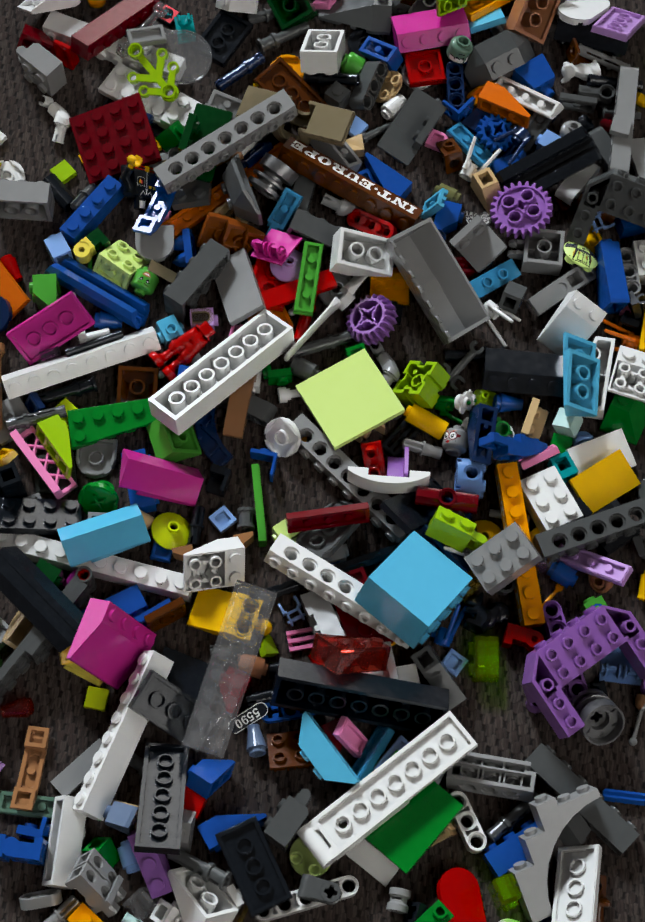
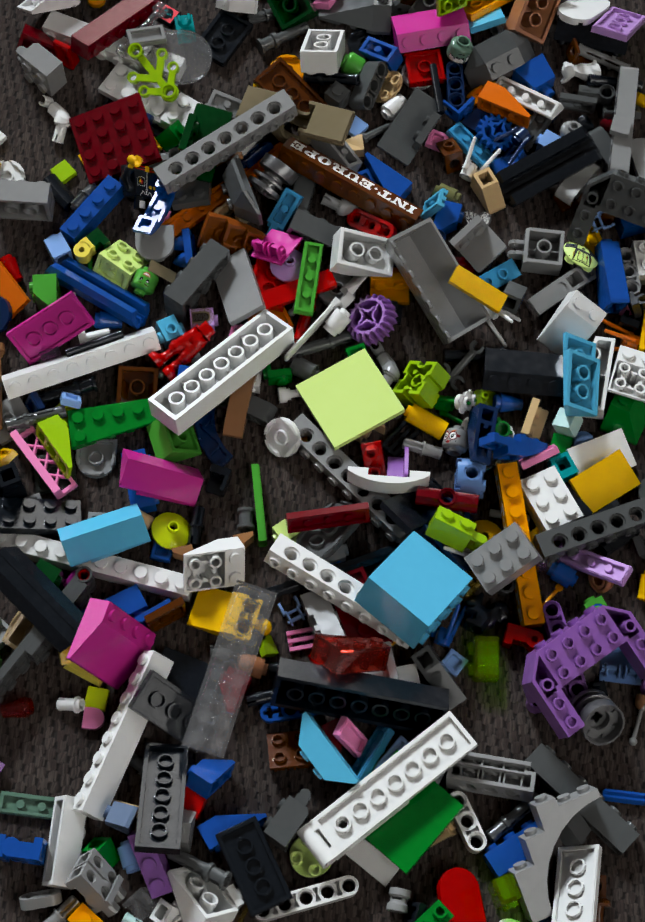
medium nougat slope [10,725,50,812] -> none
blue bracket [16,817,51,840] -> none
light grey tile [51,738,102,795] -> none
green tile [78,480,119,514] -> none
light blue tile [208,505,237,534] -> none
dark blue pin [214,52,265,92] -> none
black sticker [227,702,268,734] -> none
sand blue cone [246,724,268,758] -> none
blue bracket [250,448,278,482] -> none
dark grey piece [297,874,341,905] -> none
medium lavender gear [490,181,553,239] -> none
none -> white pin [56,696,85,713]
none -> light blue tile [60,391,82,409]
none -> bright pink tile [81,707,105,730]
none -> white brick [323,307,352,337]
none -> black bar [429,63,445,115]
none -> yellow tile [448,265,508,313]

